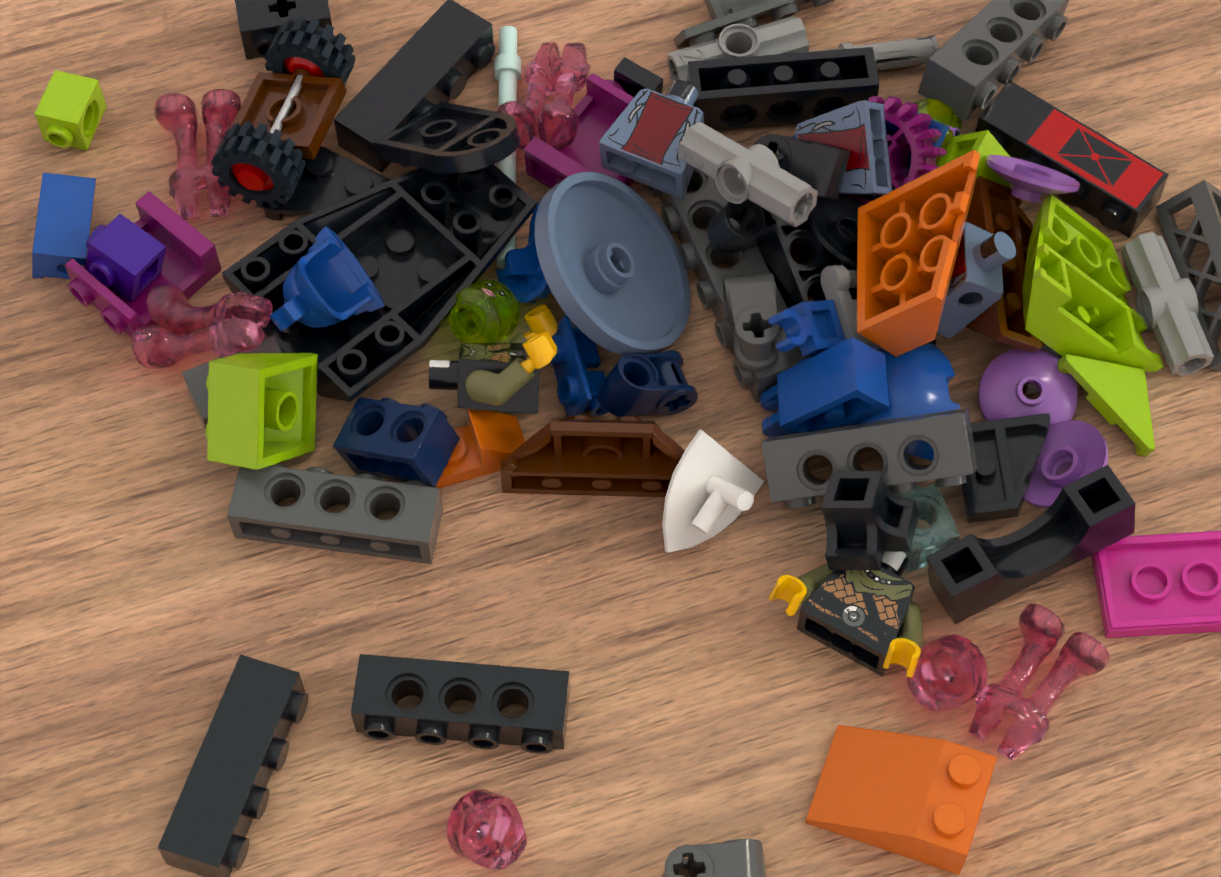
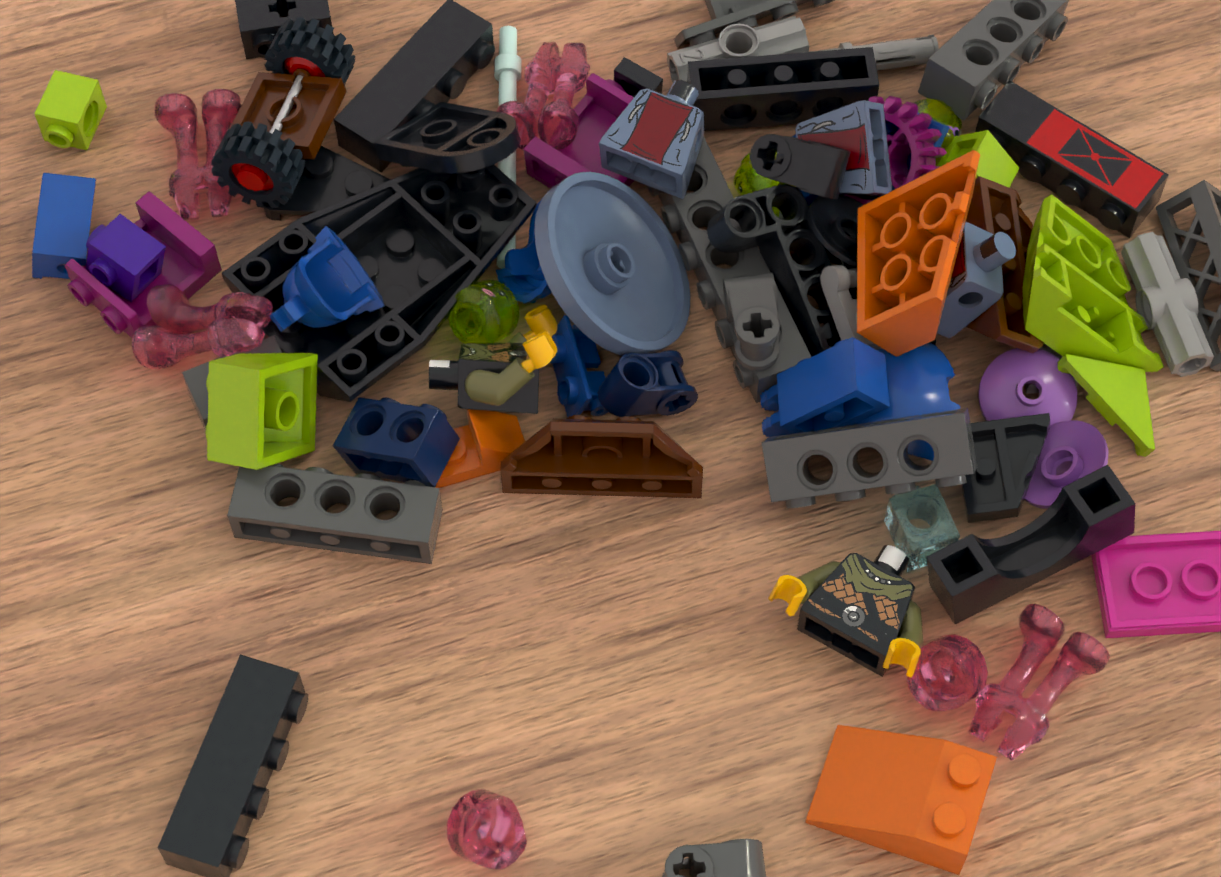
black brick [351,654,570,754] -> none
white shield [662,429,764,553] -> none
light grey piece [678,122,818,227] -> none
blue plate [768,300,845,356] -> none
black brick [821,471,919,571] -> none
medium lavender dish [986,155,1080,203] -> none

